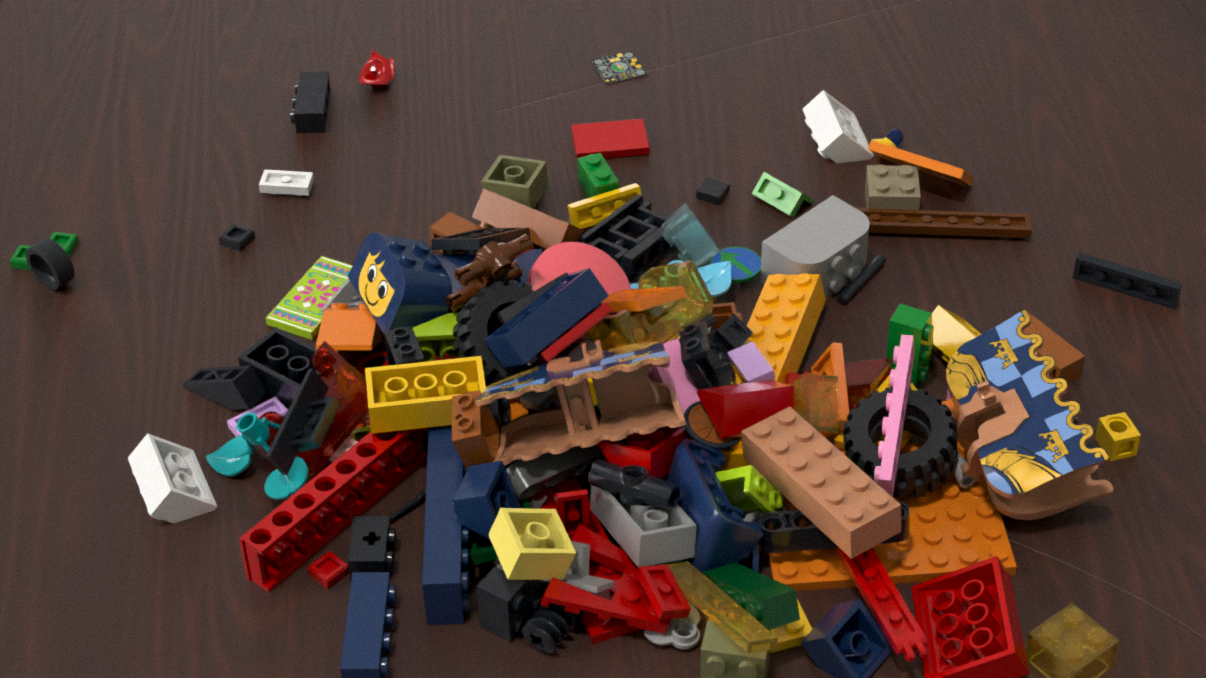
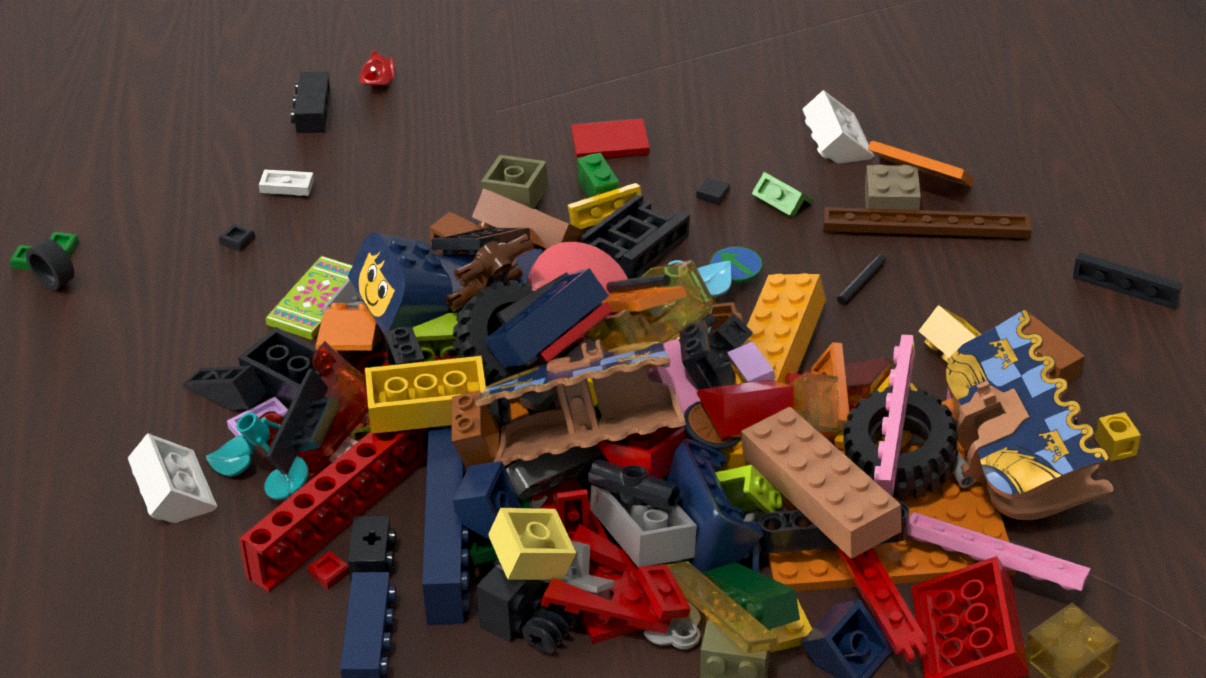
black hinge [389,491,426,522] -> none
sticker [591,51,648,84] -> none
clear light blue slope [662,202,720,270] -> none
light grey brick [760,195,870,298] -> none
clear blue arm [871,129,904,148] -> none
green wedge [884,304,934,389] -> none
none -> black bar [607,275,671,292]
none -> bright pink plate [909,512,1091,591]

